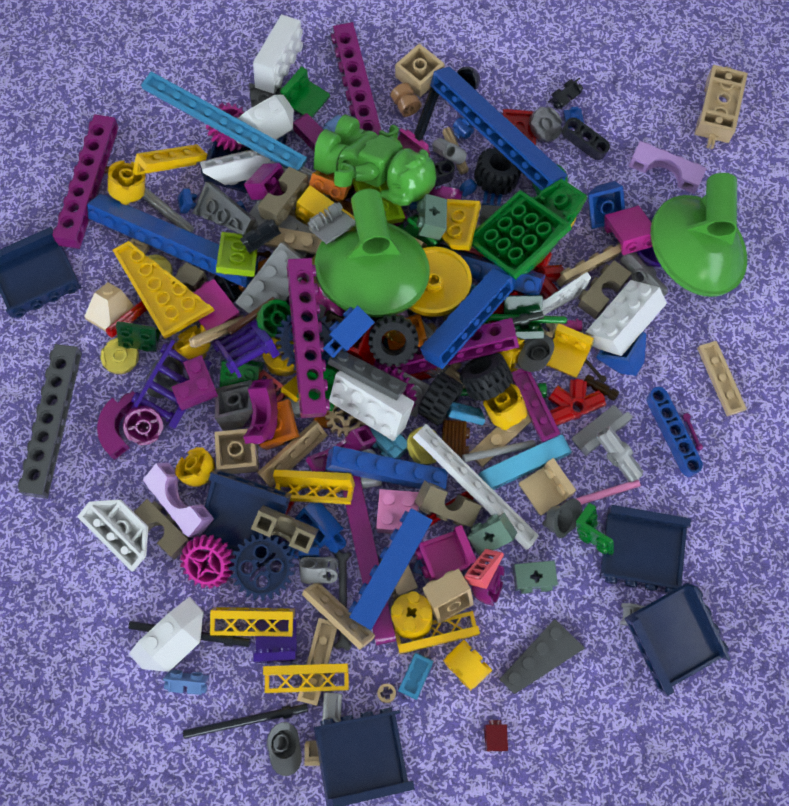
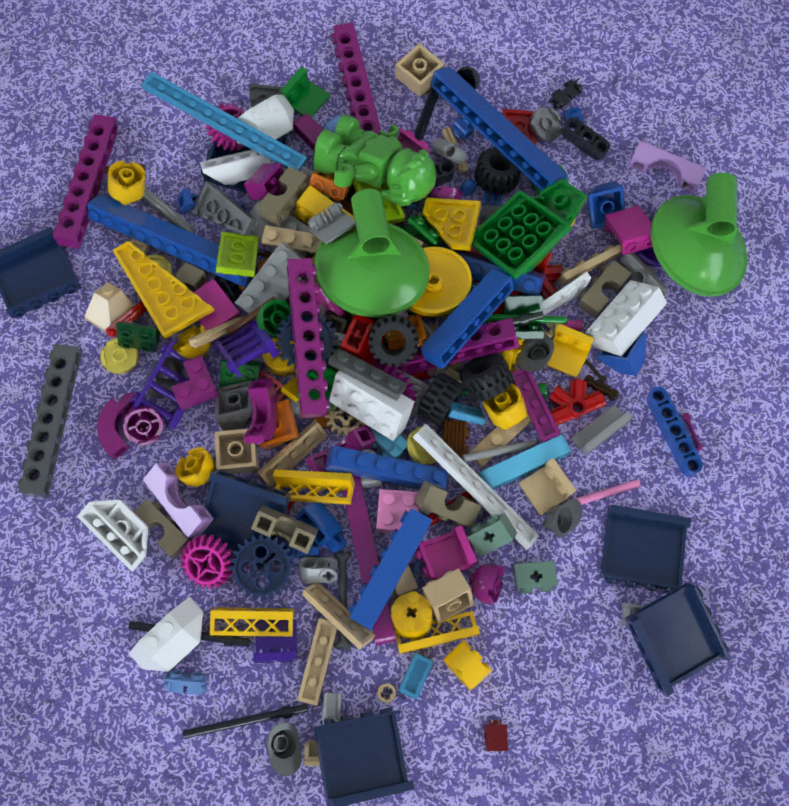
yellow fence [133,144,208,175] -> none
black hinge [240,219,281,253] -> none
white brick [253,14,303,94] -> none
yellow fence [263,663,349,693] -> none
blue brick [323,305,375,358] -> none
medium nougat wheel [390,82,422,117] -> none
sand green brick [416,194,447,240] -> none
coral slope [464,549,504,589] -> none
dark grey wing [499,619,585,694] -> none
green bracket [576,503,614,556] -> none
light grey piece [596,426,644,482] -> none
tan brick [694,65,748,149] -> none
tan plate [697,341,747,417] -> none

